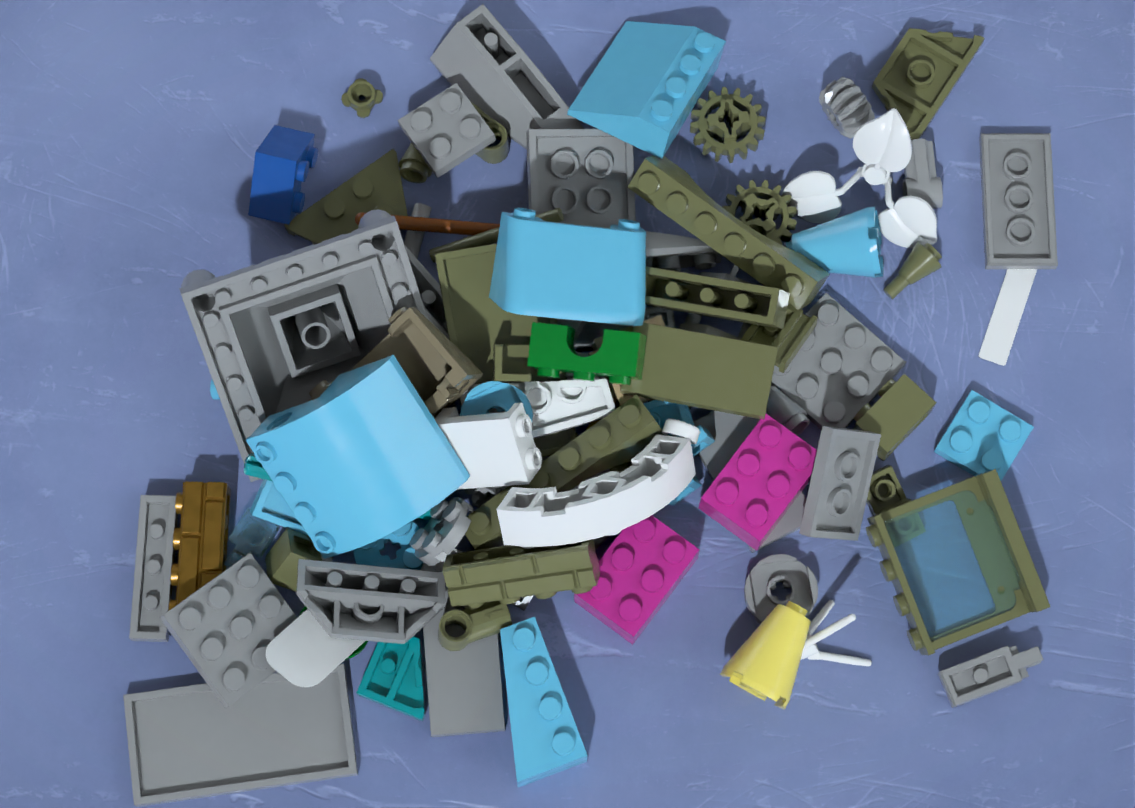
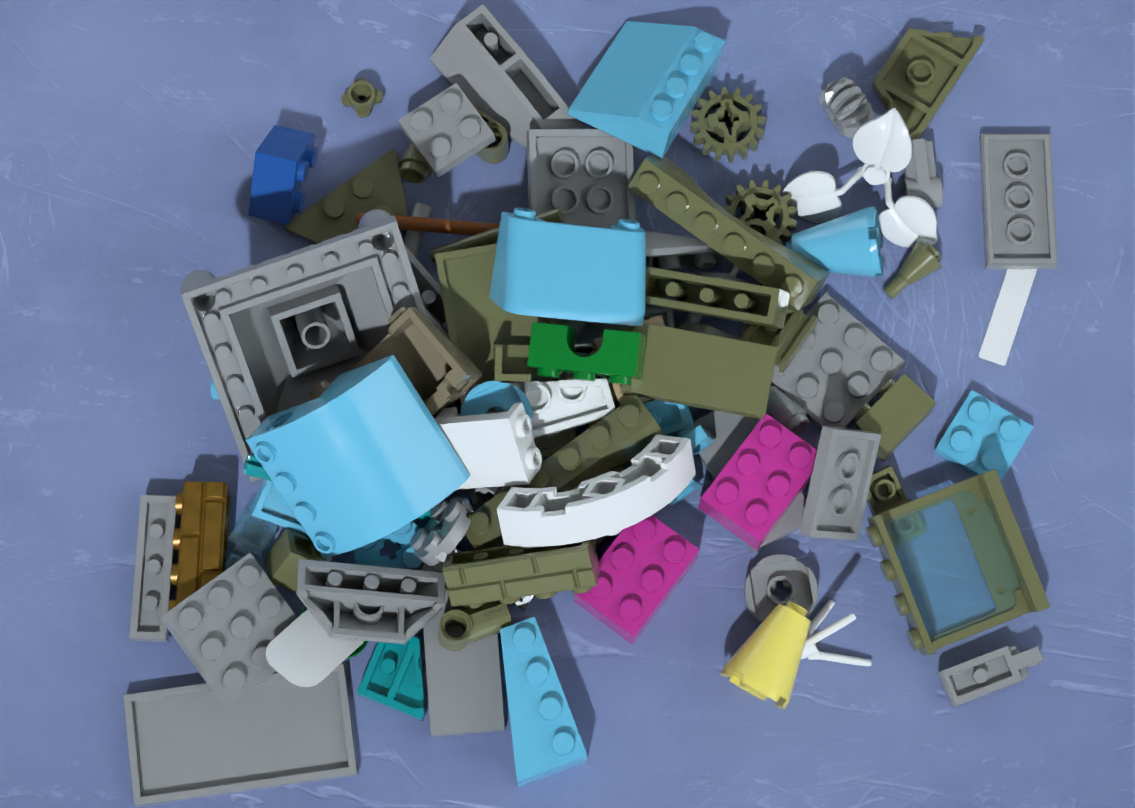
white tile [662,418,700,444] -> none

